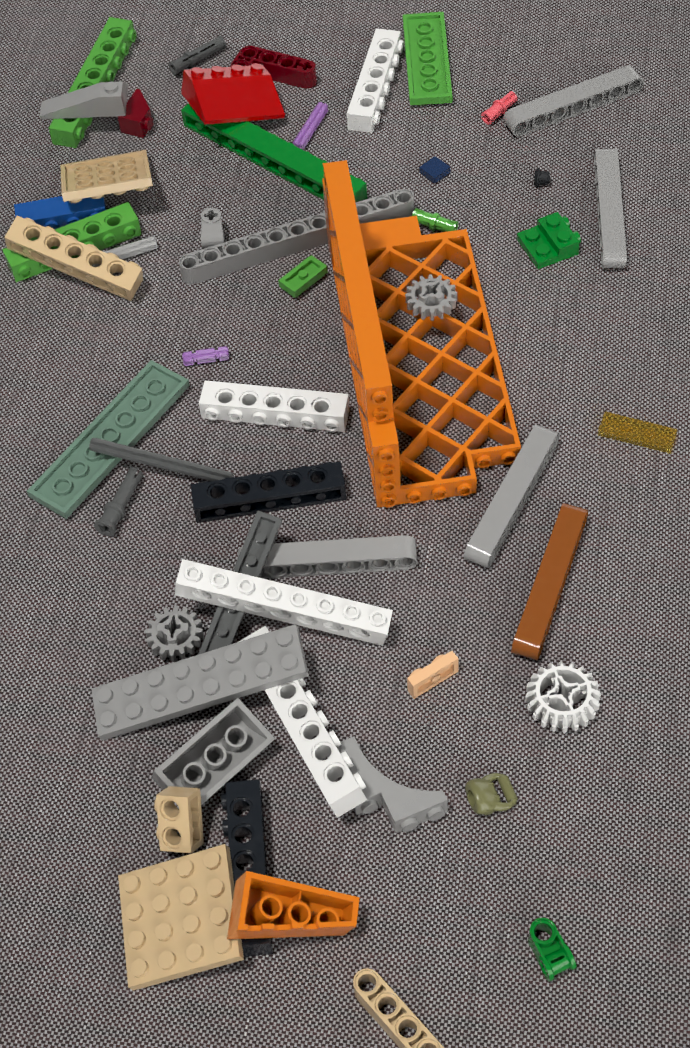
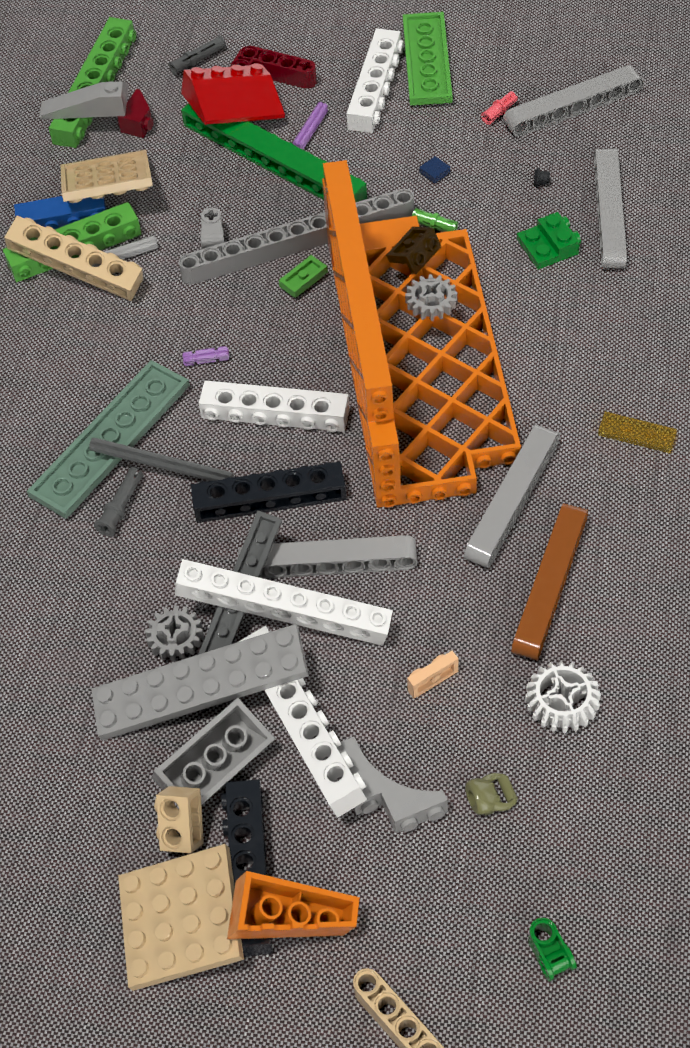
none -> dark brown bracket [386,227,441,274]

